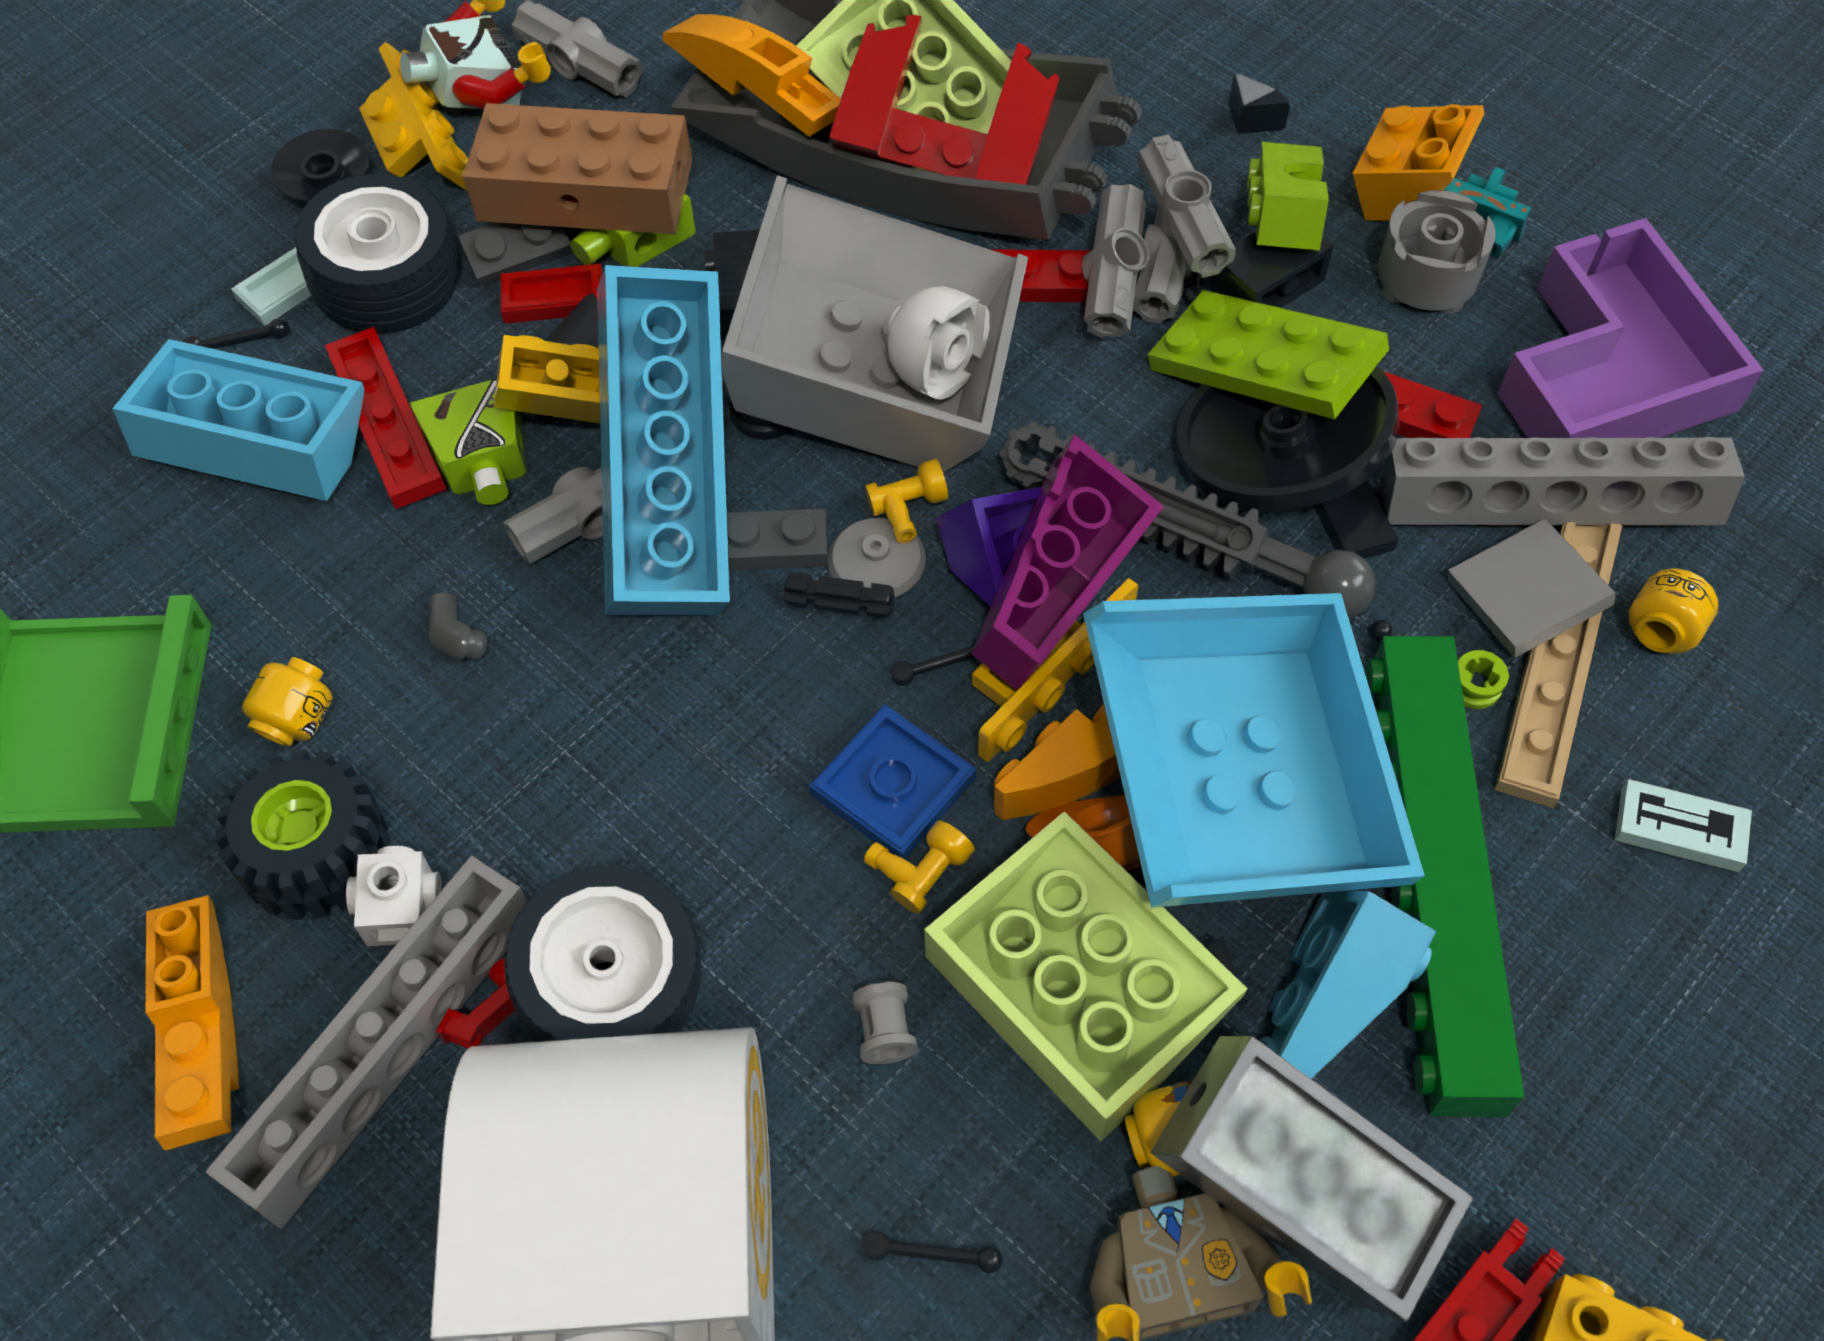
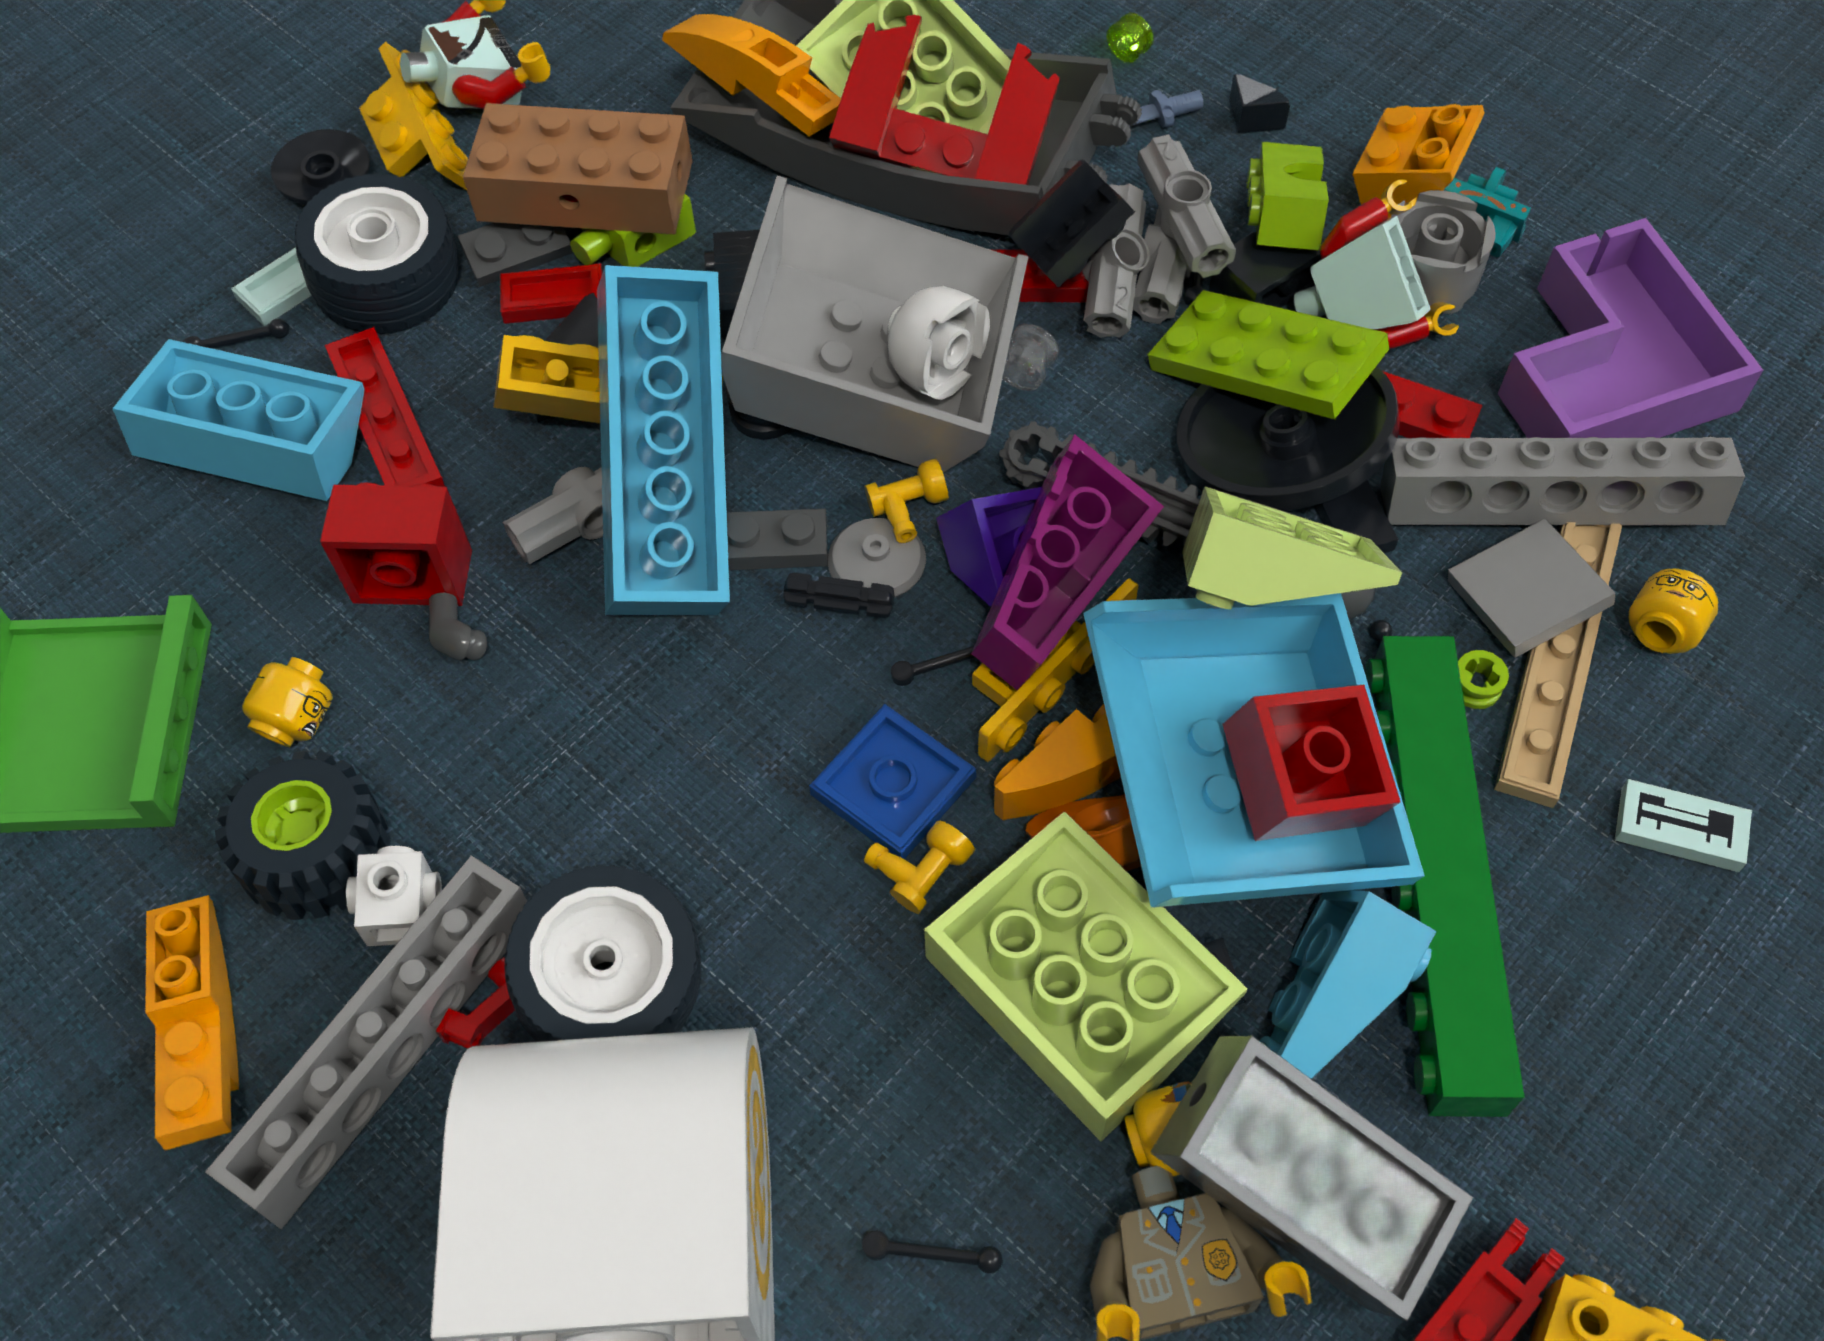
lime torso [410,378,527,505] -> none
light grey piece [511,0,643,98] -> none
light grey bush [853,982,918,1064] -> none
none -> red brick [320,482,472,606]
none -> clear wheel [1002,324,1060,391]
none -> black bracket [1009,160,1135,288]
none -> clear neon green bush [1106,12,1154,63]
none -> sand blue piece [1130,90,1203,128]
none -> yellowish green slope [1182,487,1402,610]
none -> red brick [1222,685,1401,841]
none -> light aqua torso [1294,179,1459,349]

